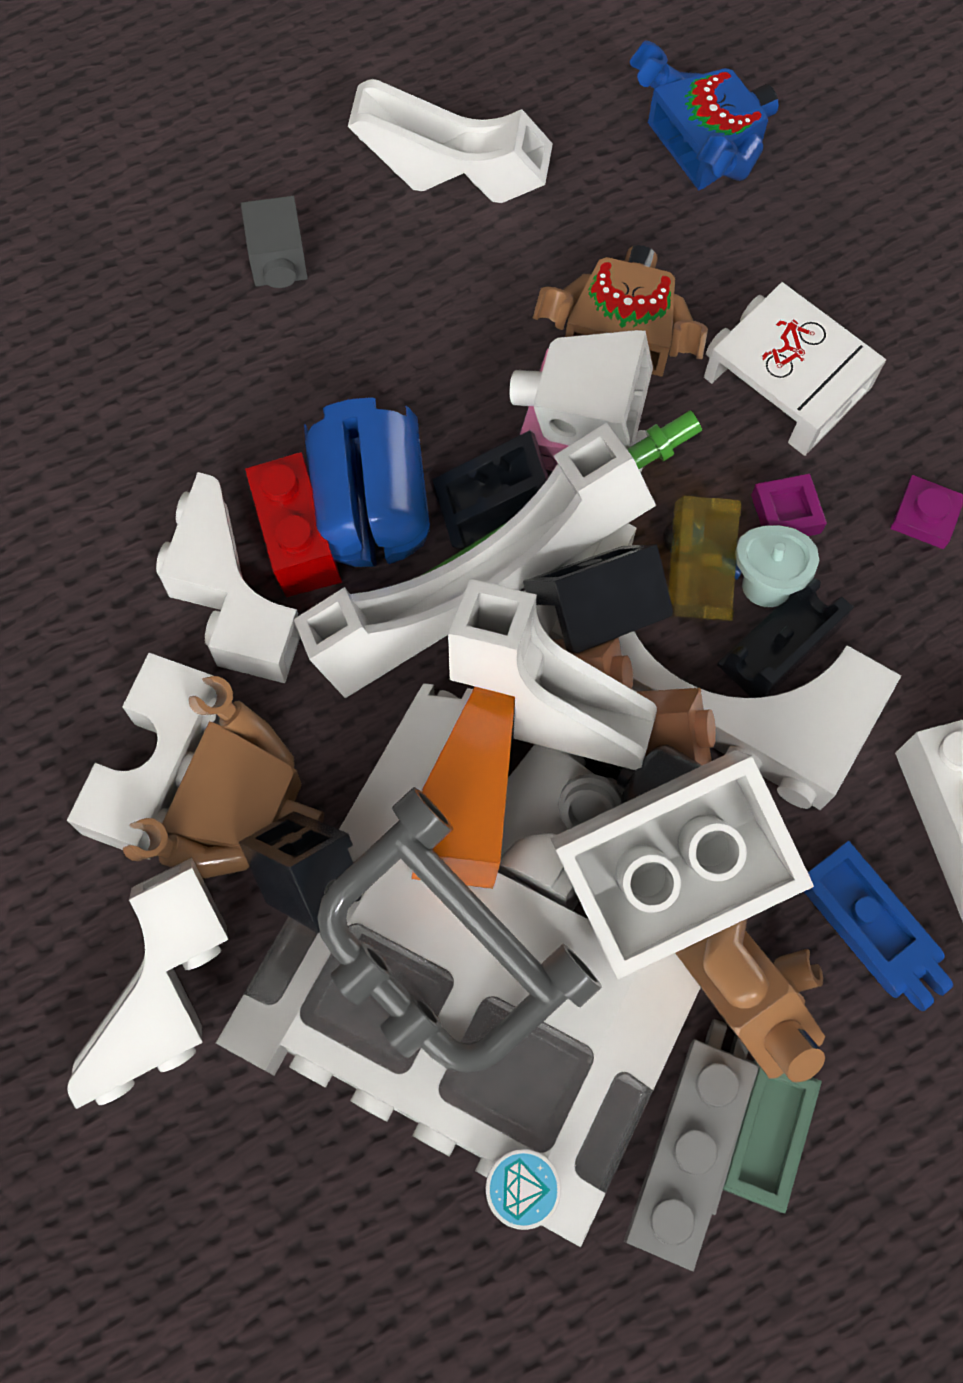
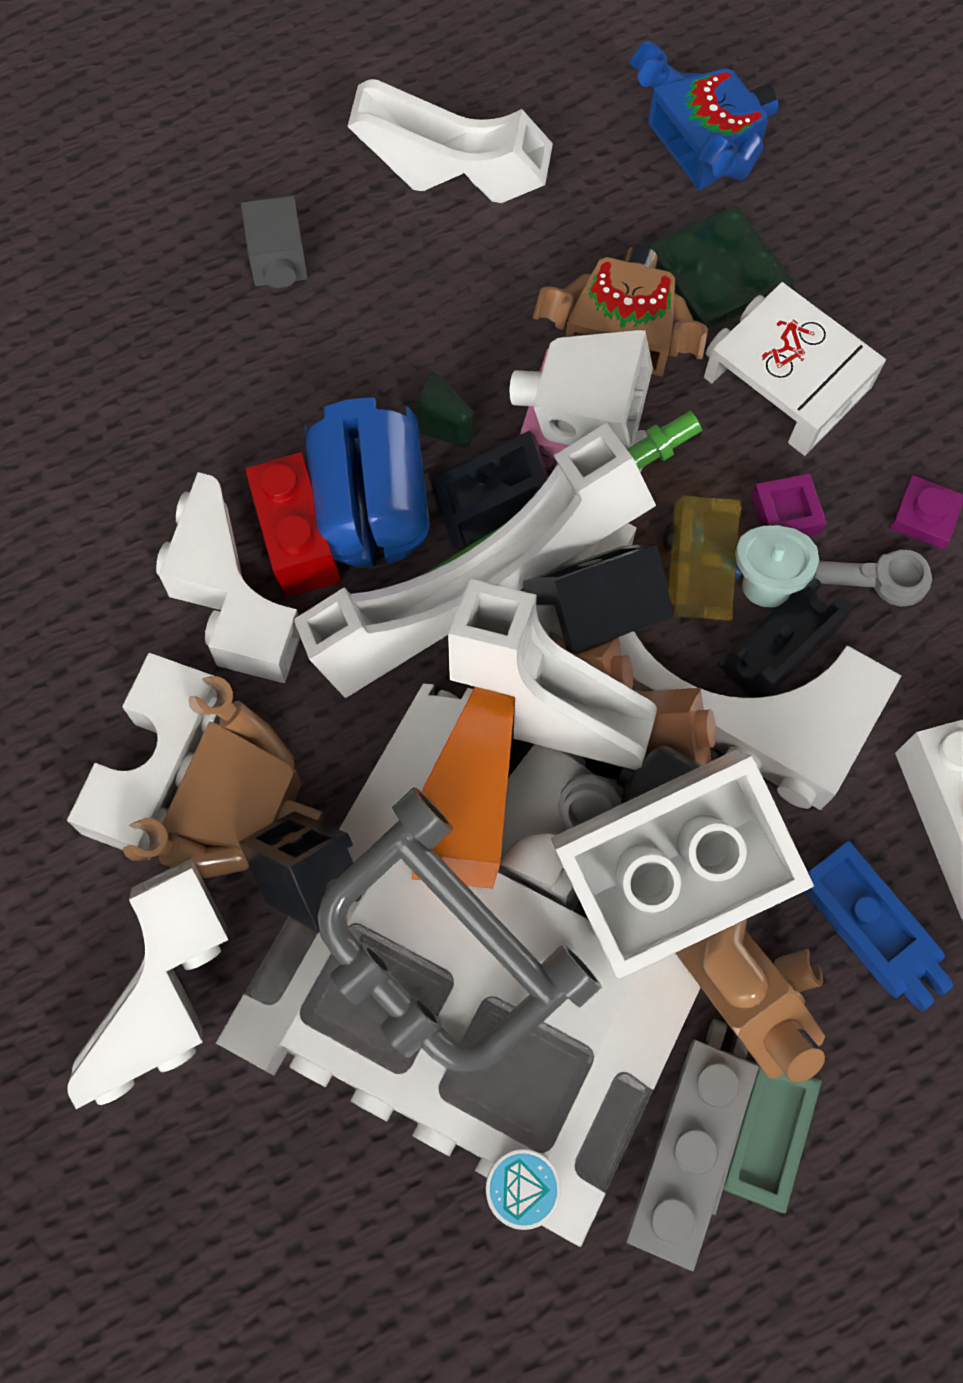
none -> clear green slope [417,371,473,449]
none -> clear green plate [648,205,794,330]
none -> light grey plate [814,550,932,607]

